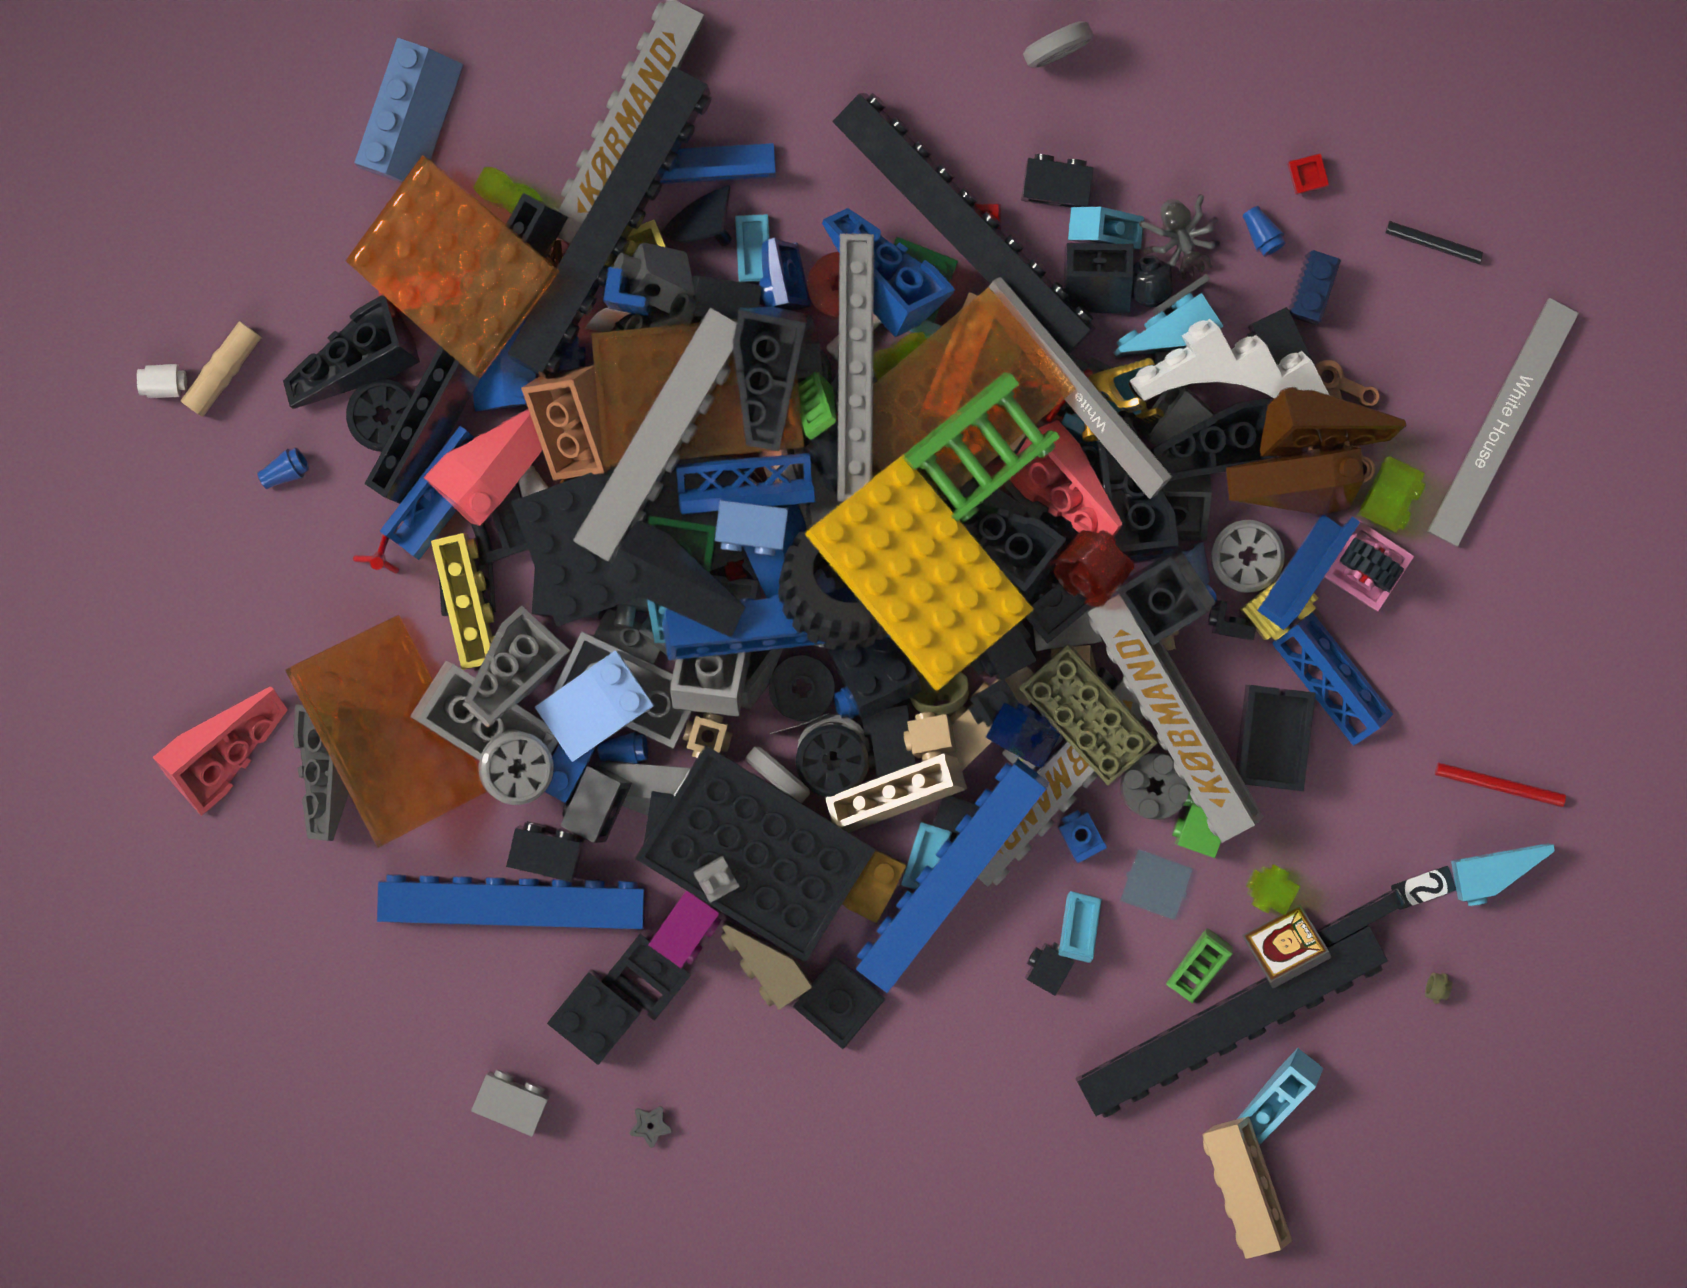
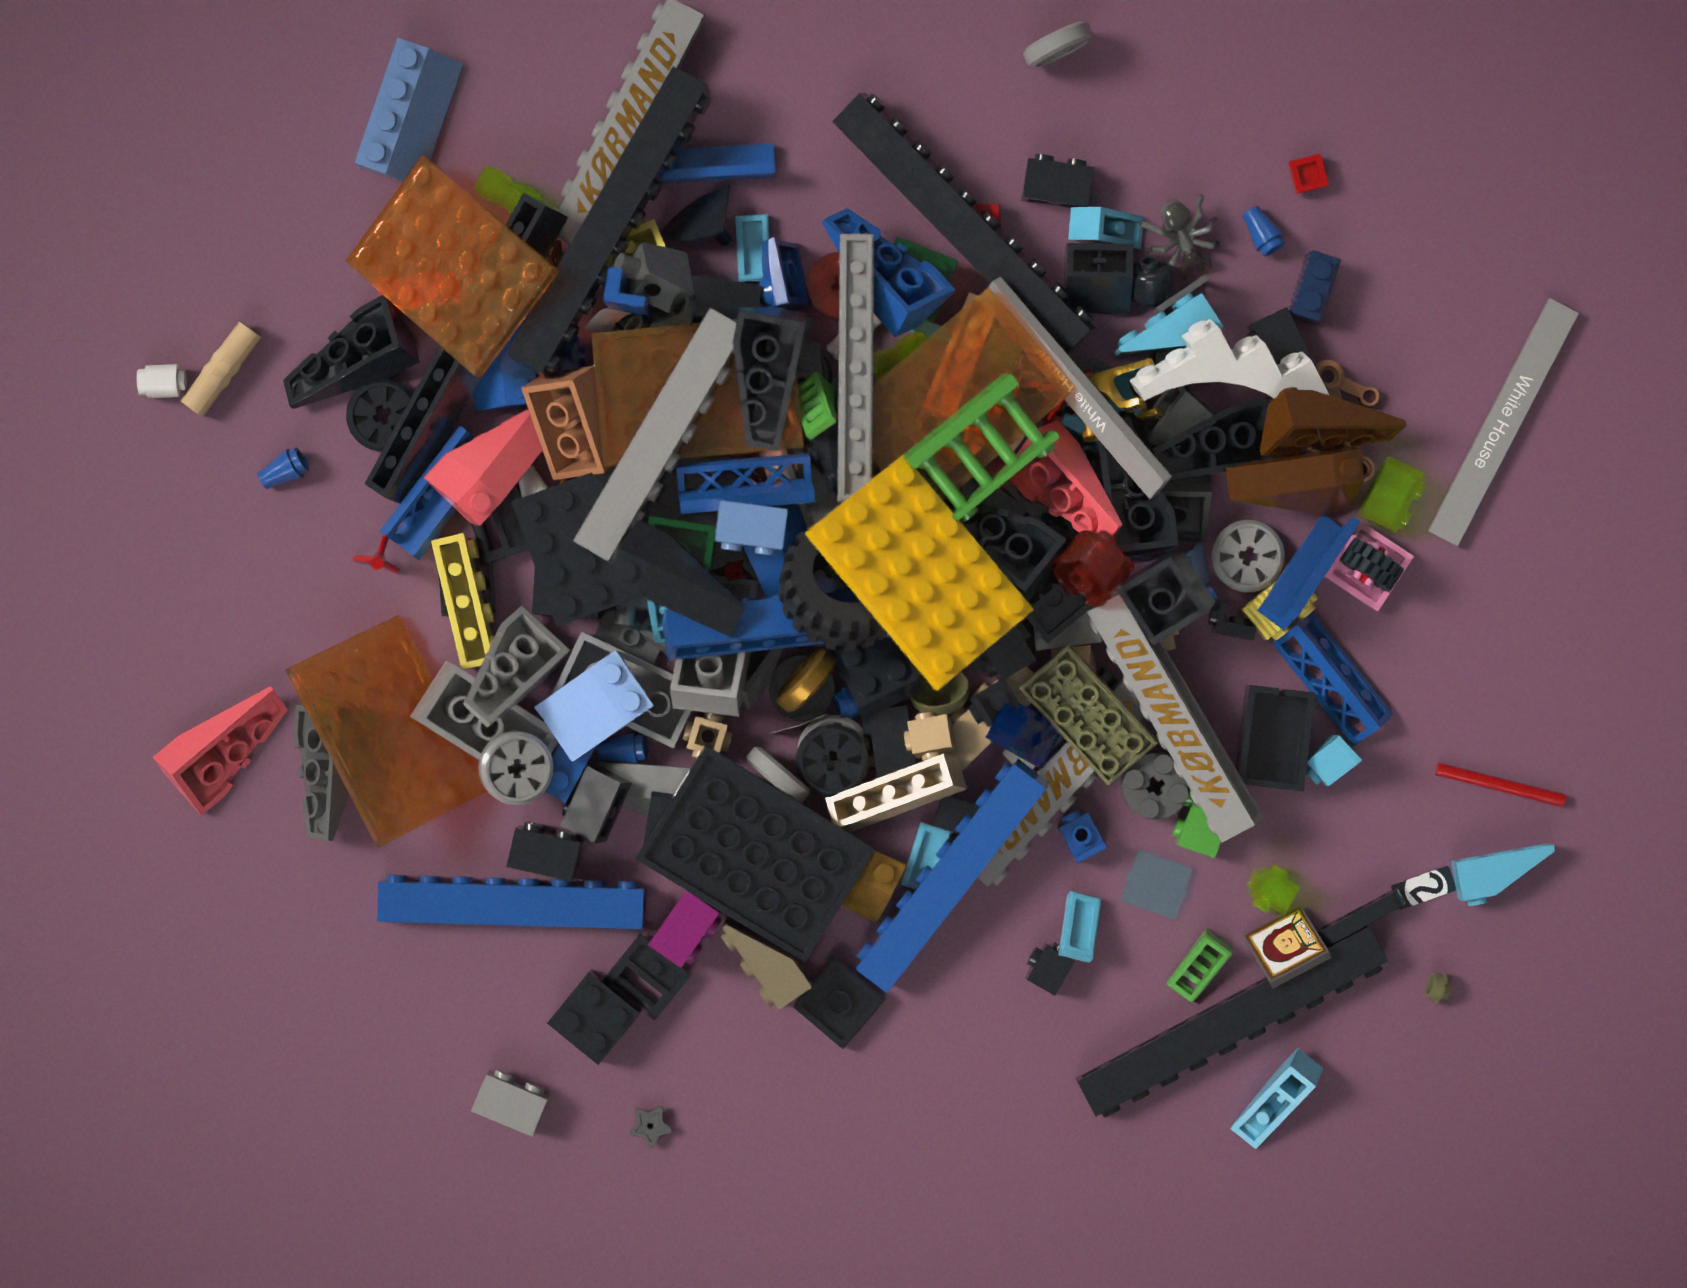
light grey tile [693,856,739,903] -> none
tan brick [1202,1116,1292,1259] -> none
black bar [1385,221,1483,264] -> none
none -> pearl gold wheel [777,648,836,712]
none -> medium azure slope [1306,735,1362,786]

